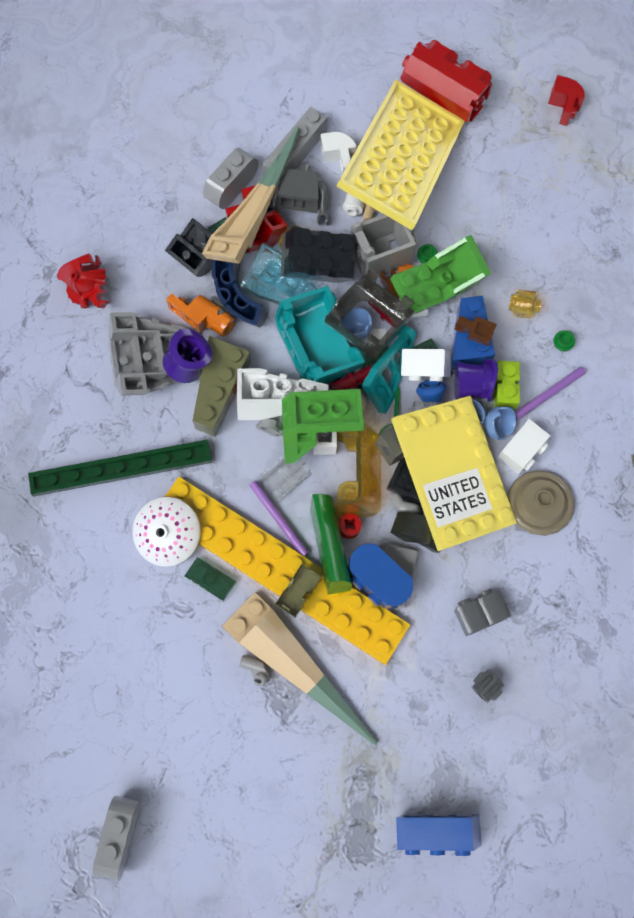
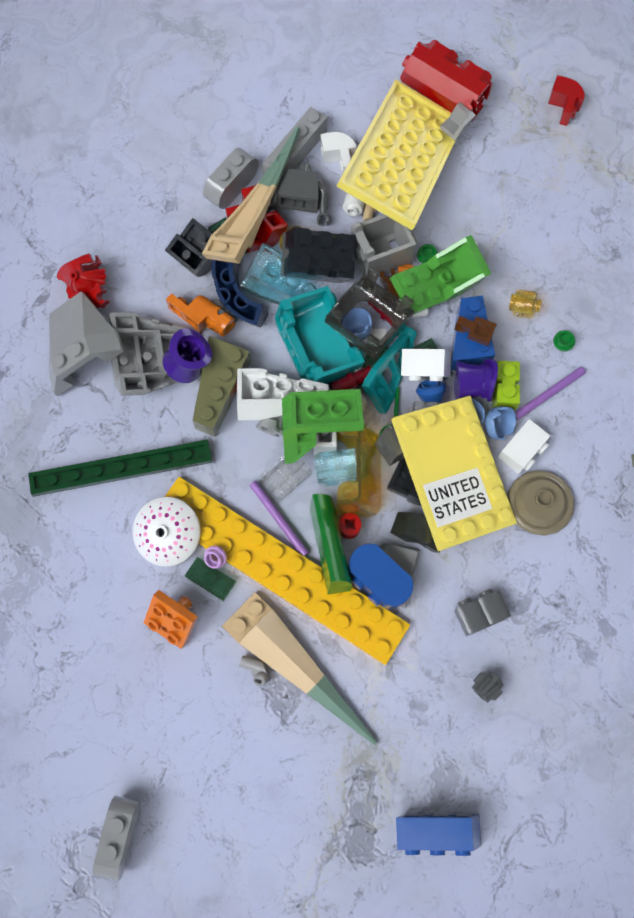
olive piece [275,564,321,618] -> none
light grey arm [390,493,422,515] -> none
none -> light grey wedge [49,291,124,396]
none -> orange plate [143,590,198,649]
none -> lavender plate [204,545,227,569]
none -> clear light blue brick [314,447,365,486]
none -> light grey panel [440,102,476,141]

